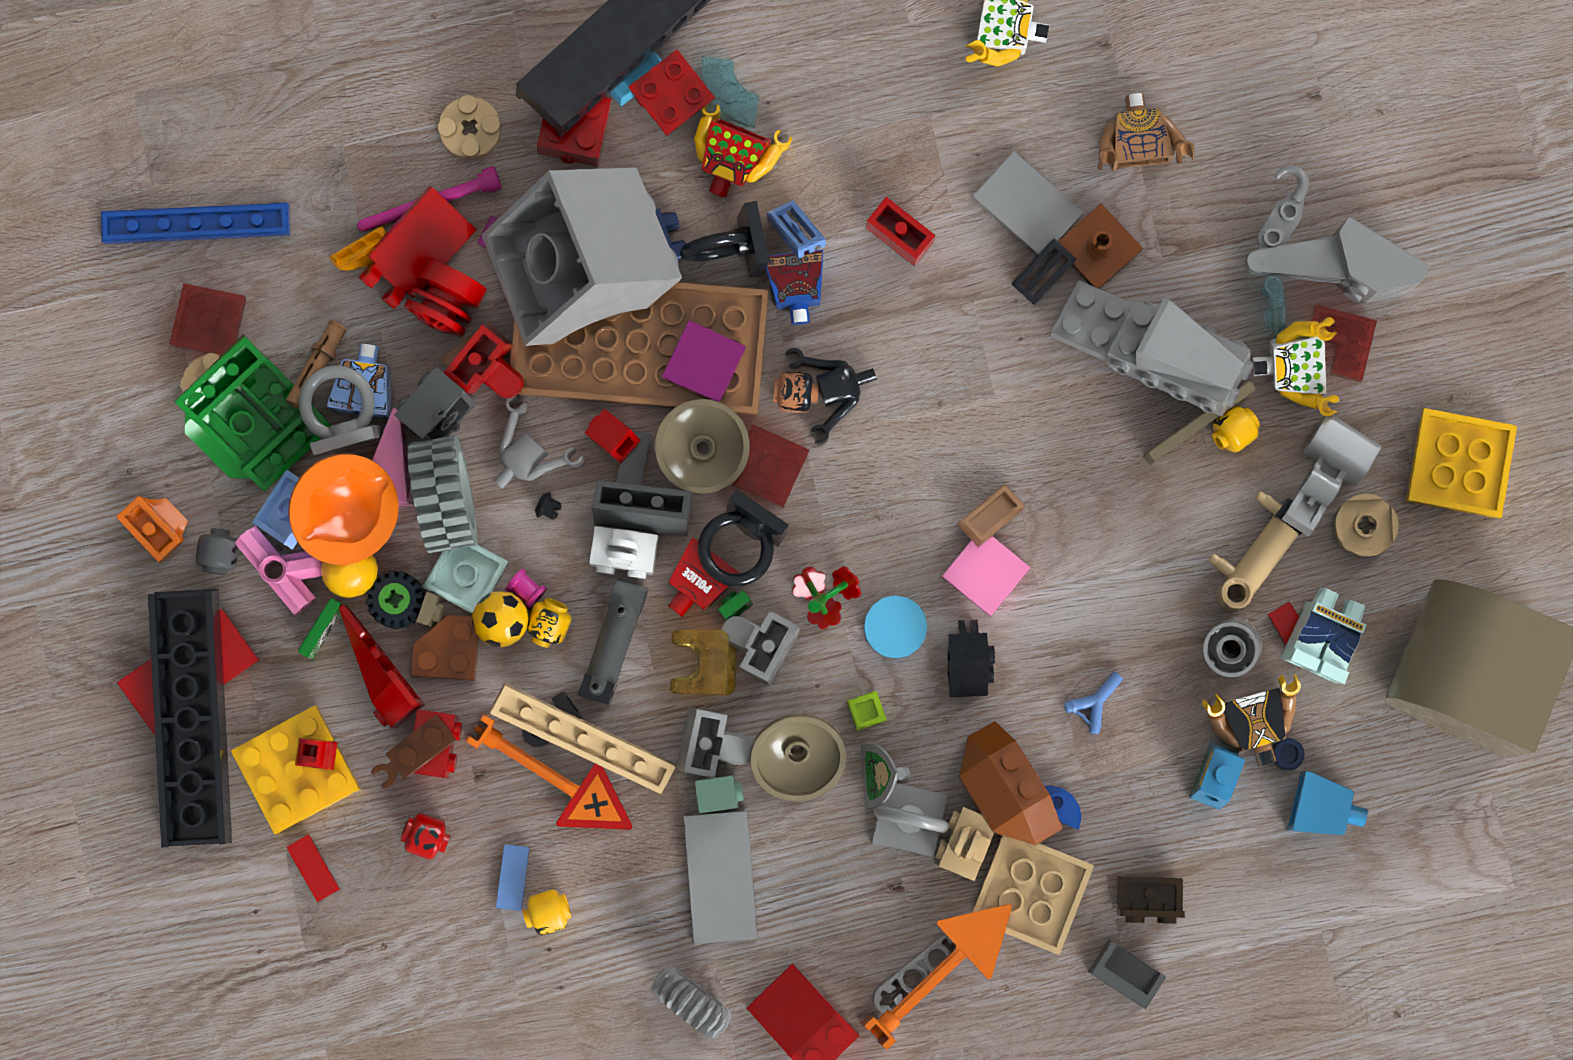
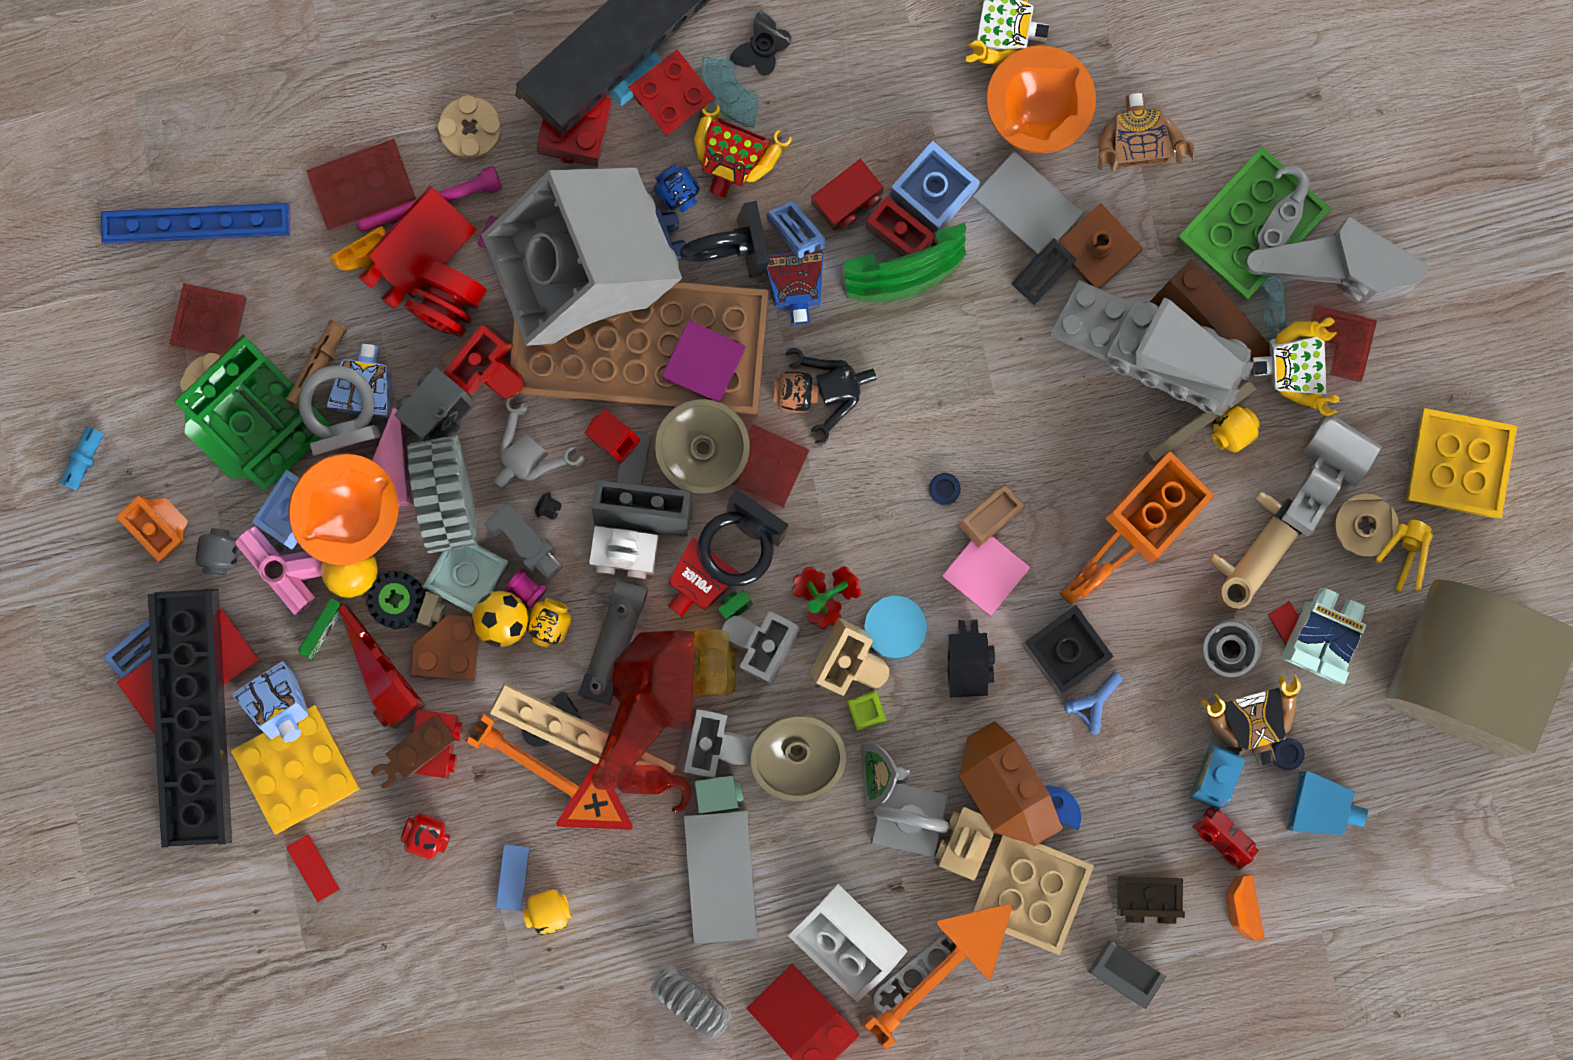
red leg [295,737,338,770] -> none
none -> dark azure pin [58,426,105,491]
none -> medium blue tile [103,619,151,679]
none -> torso [232,661,308,742]
none -> clear red plate [306,139,416,230]
none -> dark grey hips [484,502,563,580]
none -> clear red slope [592,630,694,813]
none -> blue head [654,164,700,212]
none -> black animal [730,11,791,76]
none -> white slope [788,884,907,1003]
none -> tan brick [809,618,889,696]
none -> red brick [811,158,884,231]
none -> green slope [841,223,967,302]
none -> light blue brick [890,141,980,233]
none -> dark blue tile [929,473,961,505]
none -> orange piece [987,46,1096,153]
none -> black brick [1021,605,1114,696]
none -> orange slope [1059,451,1215,605]
none -> reddish brown wedge [1149,259,1270,374]
none -> bright green plate [1177,147,1331,301]
none -> red hinge [1192,807,1259,870]
none -> orange slope [1225,874,1265,941]
none -> yellow plant [1376,520,1433,592]

